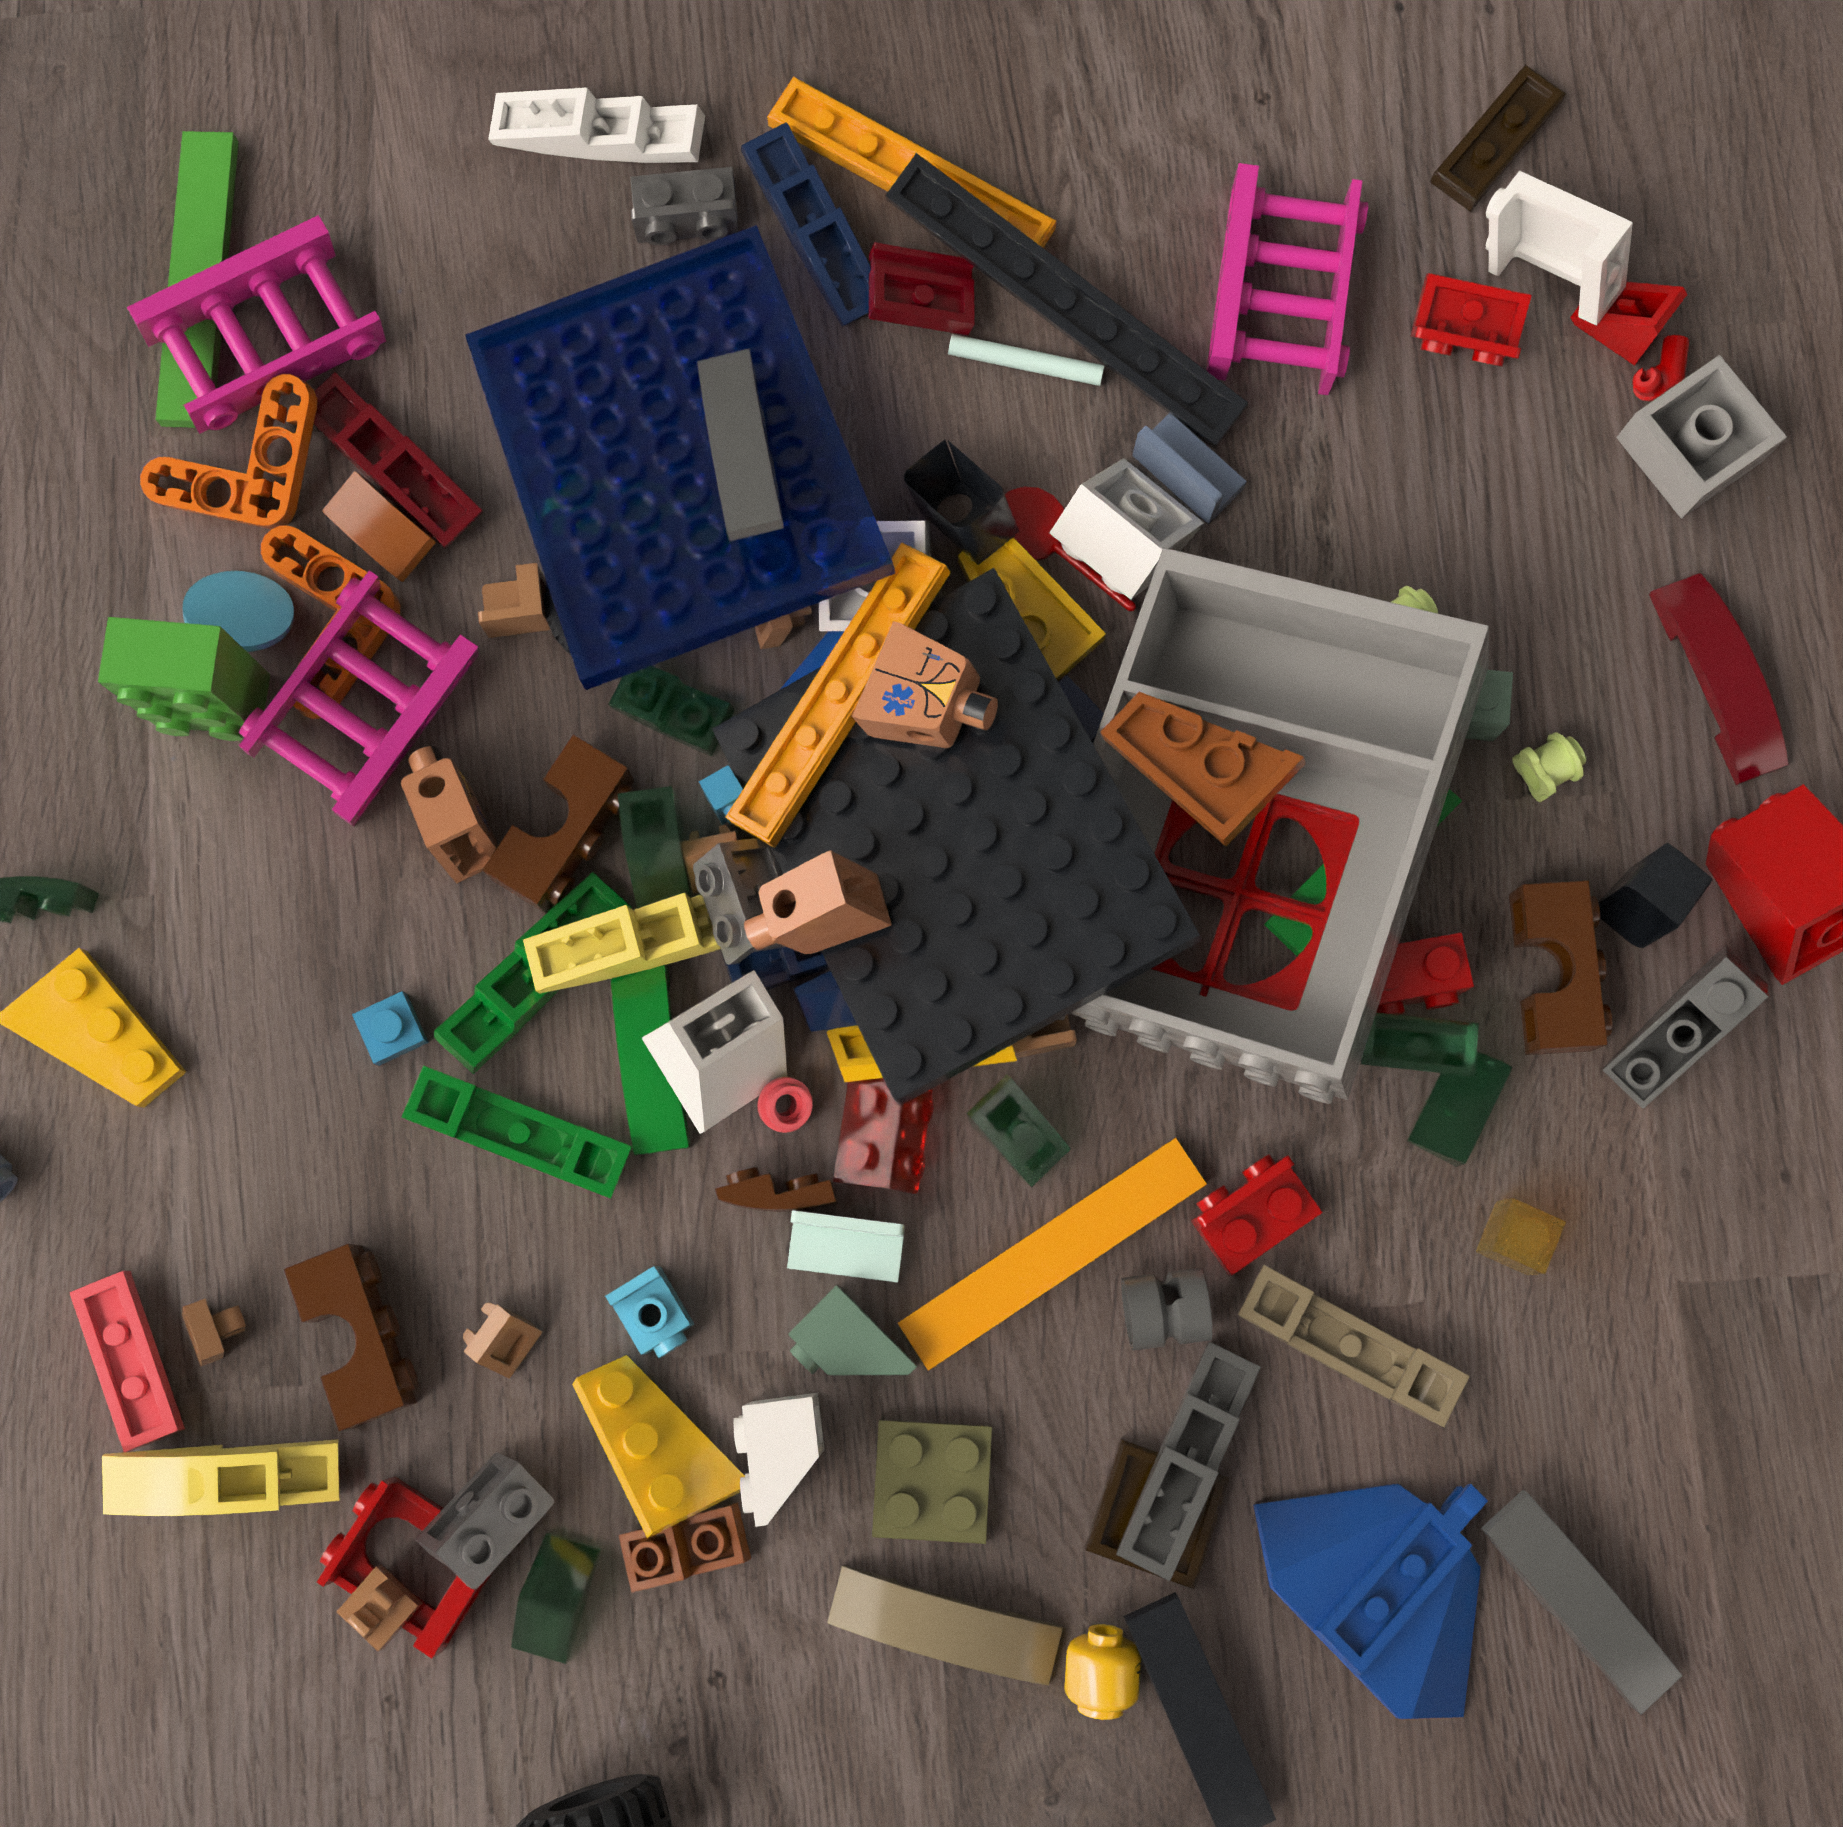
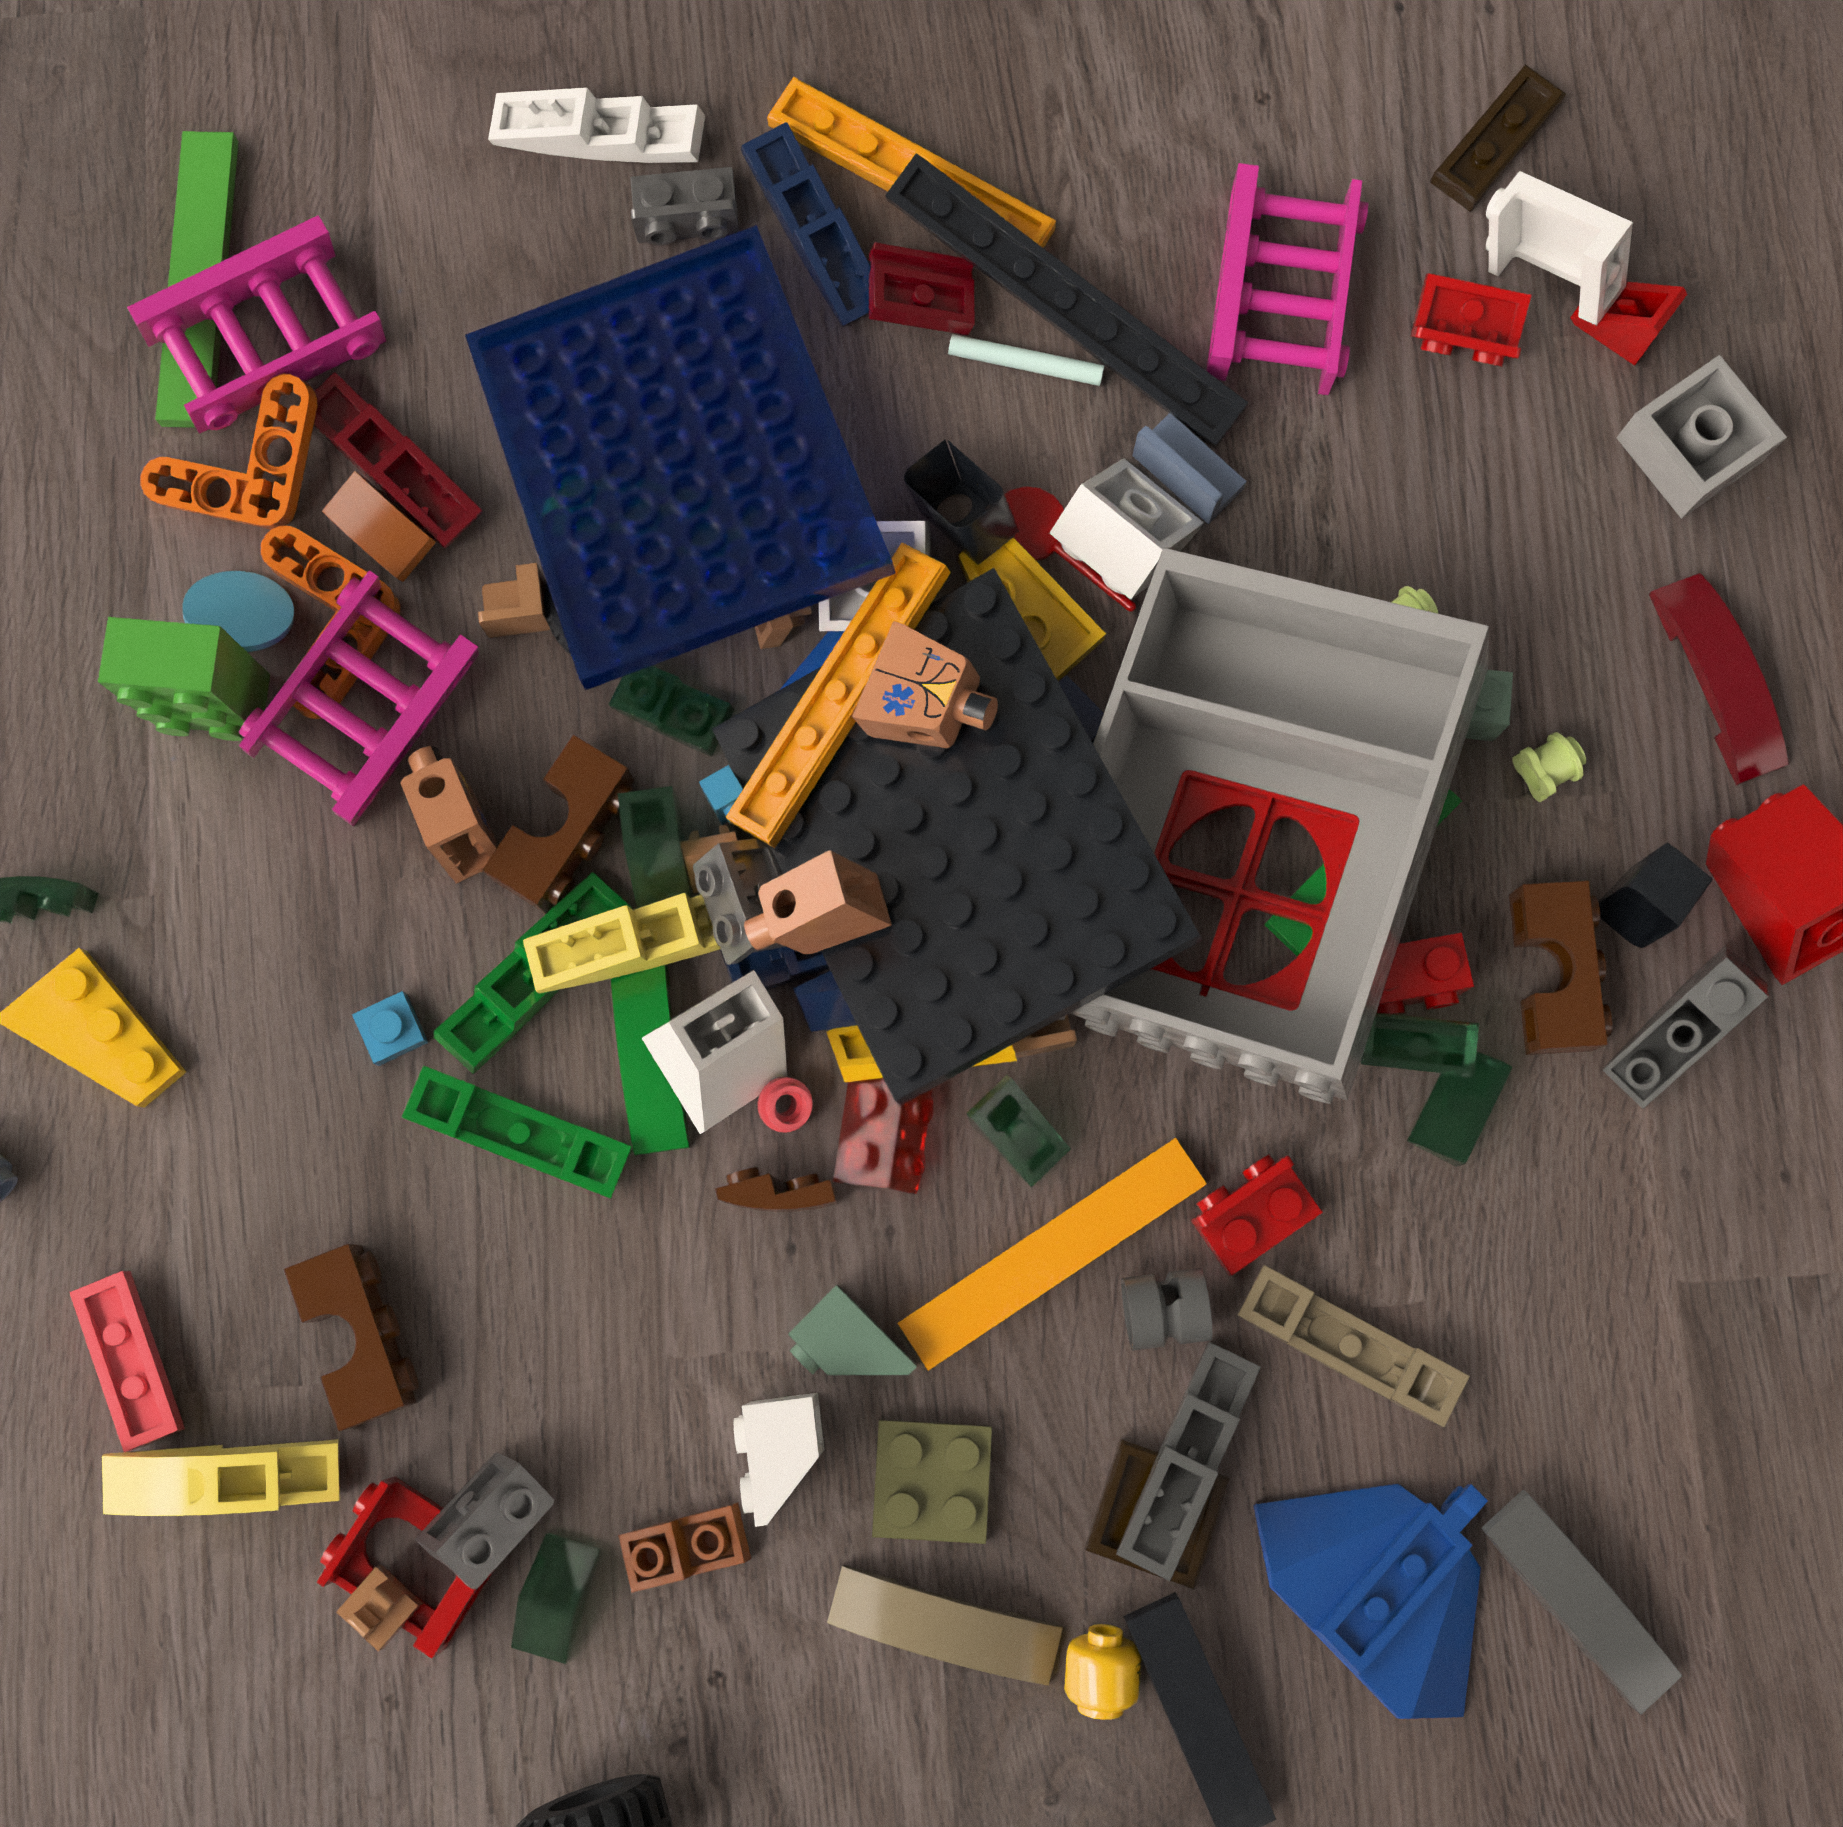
medium nougat tile [182,1299,246,1367] -> none
medium nougat tile [463,1303,543,1379] -> none
yellow wing [572,1355,745,1538] -> none
medium azure brick [605,1266,695,1358] -> none
dark grey slope [697,349,784,541] -> none
light aqua panel [787,1211,905,1283] -> none
dark orange wing [1100,691,1306,846] -> none
clear yellow brick [1476,1198,1566,1275] -> none
red arm [1632,335,1690,402] -> none

